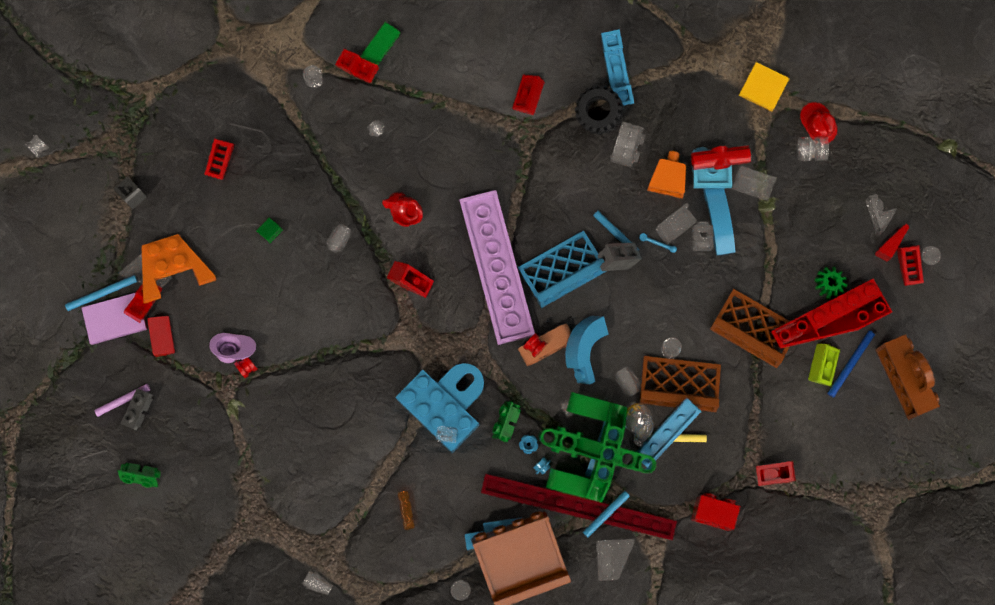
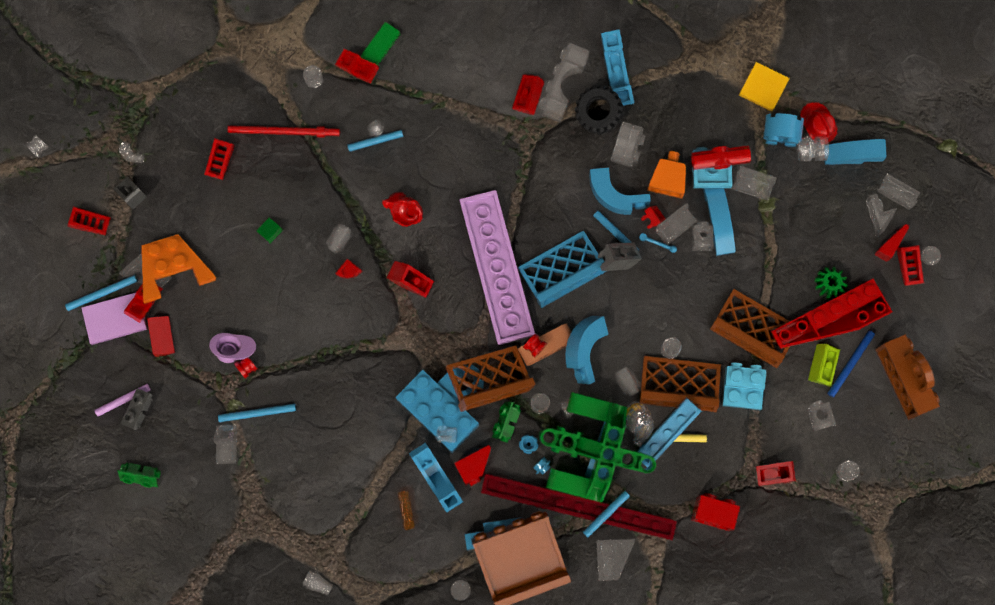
none -> red slope [68,207,111,236]
none -> clear arm [119,142,144,163]
none -> clear slope [213,425,237,464]
none -> dark azure bar [218,403,296,422]
none -> red bar [227,125,340,138]
none -> red tile [335,259,362,279]
none -> dark azure bar [347,130,403,152]
none -> dark azure arch [409,443,463,512]
none -> dark orange fence [446,346,536,412]
none -> red slope [454,445,491,486]
none -> clear wheel [531,393,550,414]
none -> clear arch [538,43,590,123]
none -> dark azure arch [589,168,651,215]
none -> red tile [641,205,667,229]
none -> medium azure plate [722,363,766,410]
none -> dark azure brick [763,113,804,147]
none -> clear brick [807,400,836,432]
none -> dark azure slope [824,139,887,165]
none -> clear wheel [837,460,860,481]
none -> clear panel [877,173,921,210]

